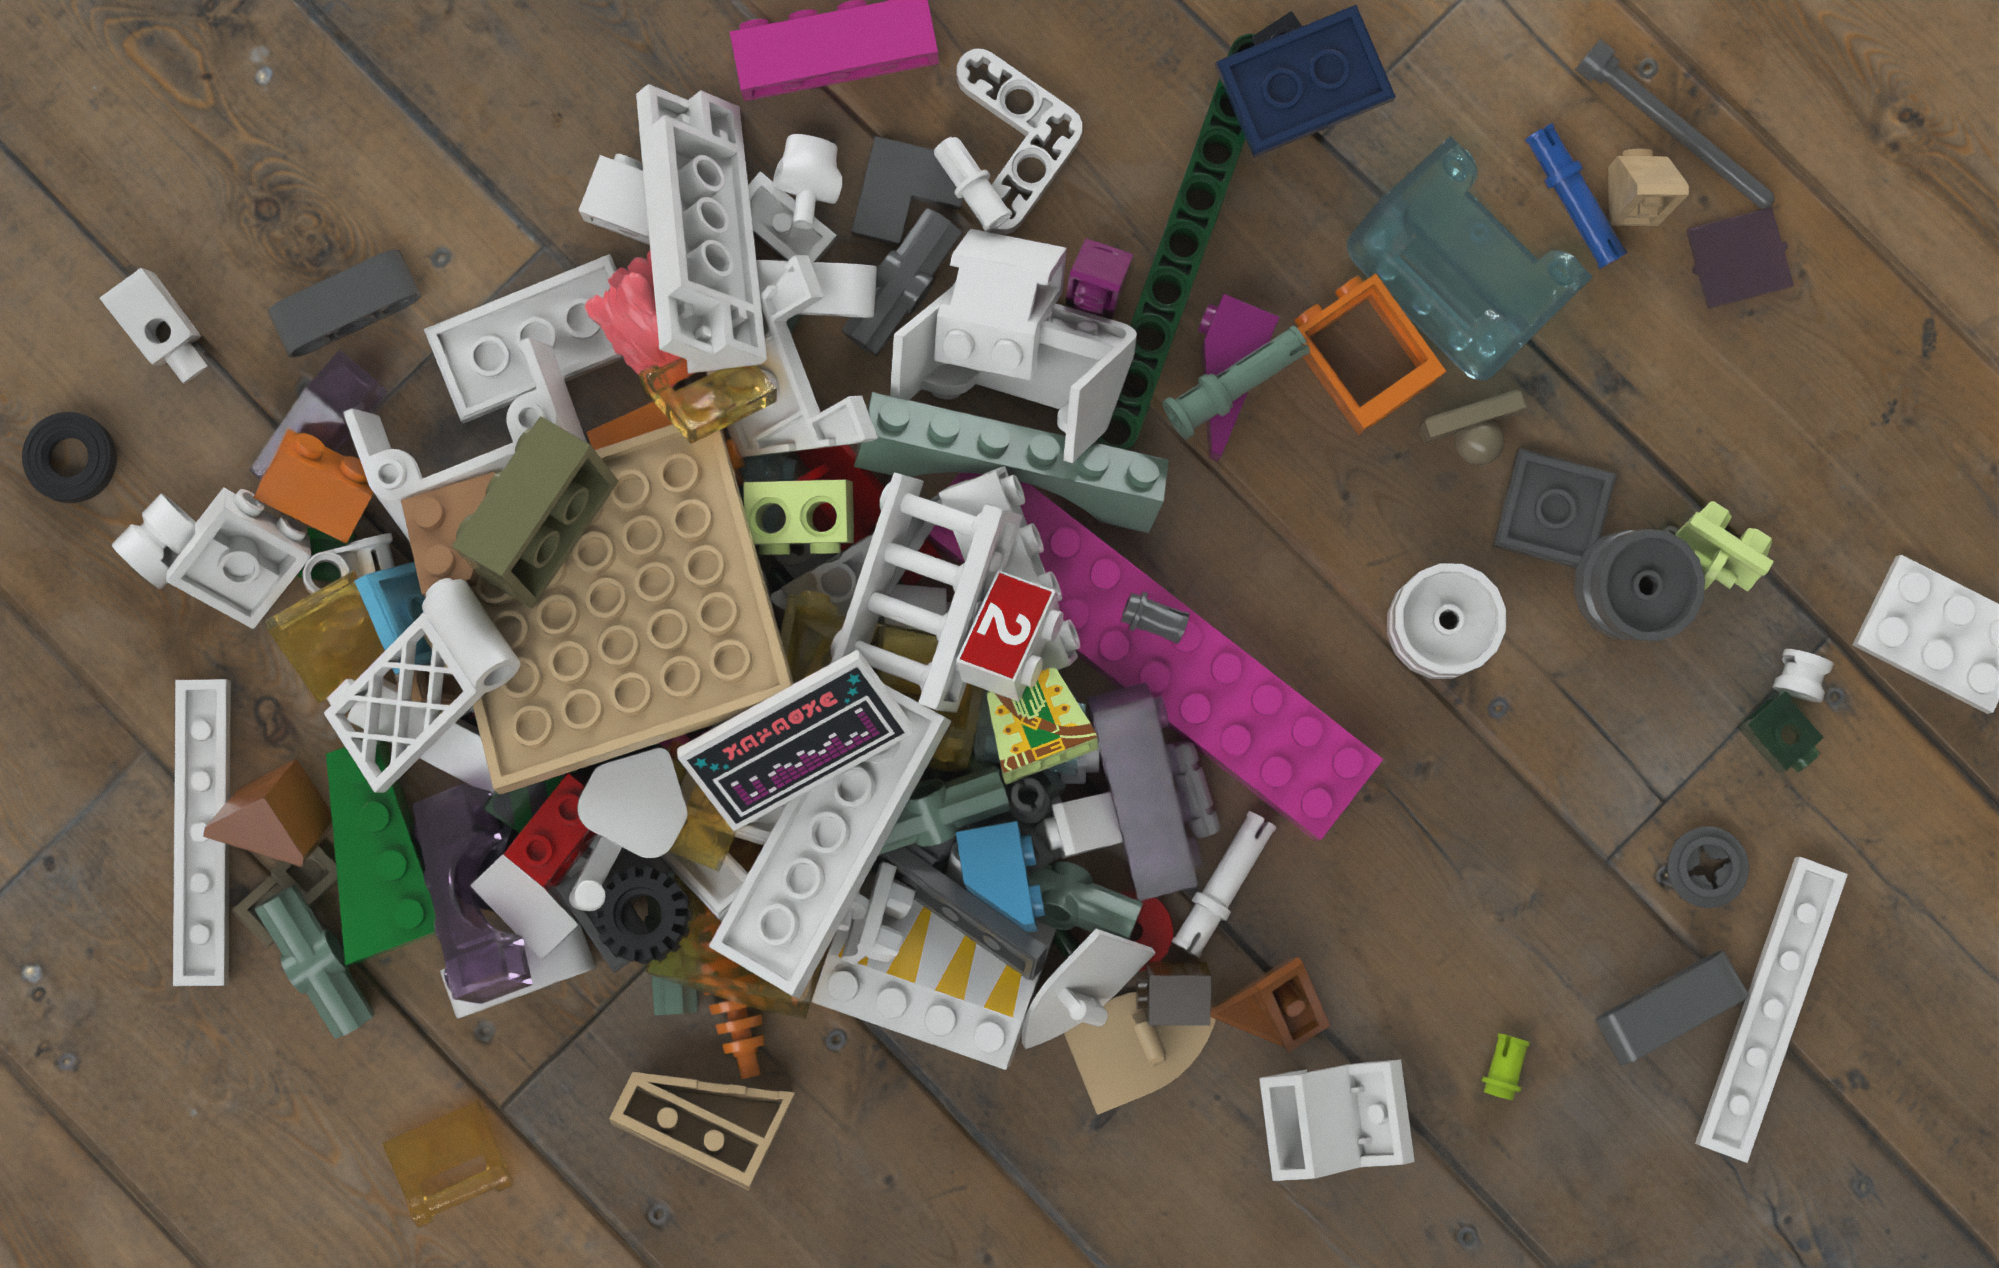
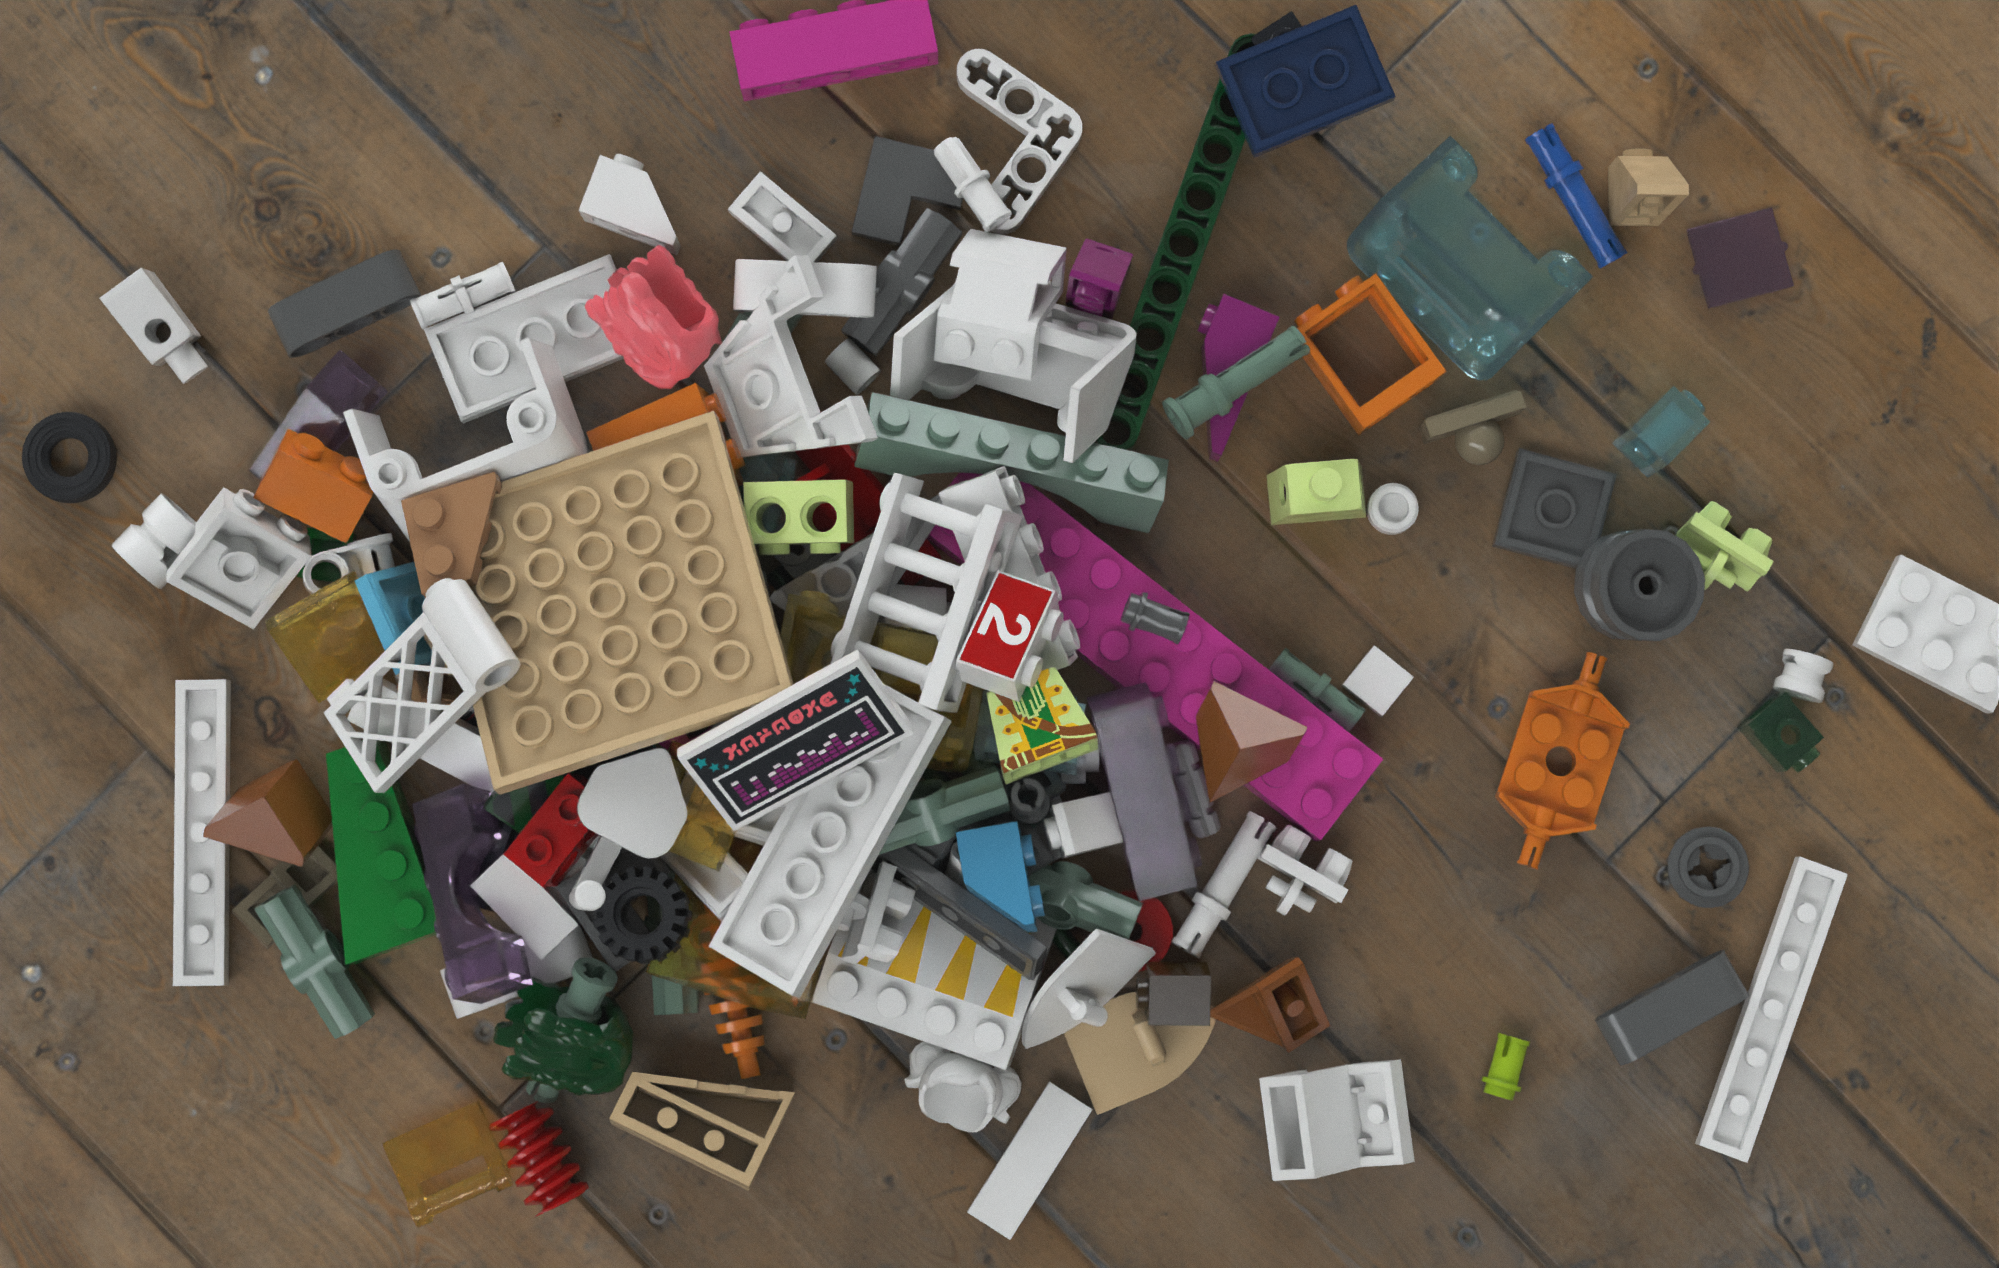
olive brick [451,416,619,609] -> none
white slope [636,84,767,374] -> none
clear yellow plate [639,357,777,444] -> none
white piece [773,134,842,229] -> none
white wheel [1387,563,1506,679] -> none
dark grey piece [1575,38,1775,209] -> none
none -> white pin [409,261,515,330]
none -> red piece [489,1101,589,1218]
none -> dark green piece [493,976,634,1096]
none -> sand green pin [526,958,618,1103]
none -> white hinge [825,338,881,395]
none -> white hair [904,1042,1022,1132]
none -> white tile [967,1081,1093,1240]
none -> dark orange slope [1196,681,1307,803]
none -> white hips [1257,824,1353,916]
none -> yellowish green torso [1267,459,1366,525]
none -> sand green pin [1268,648,1366,732]
none -> white tile [1341,645,1414,717]
none -> white tile [1366,483,1419,535]
none -> orange plate [1495,652,1630,870]
none -> clear light blue brick [1612,386,1710,478]

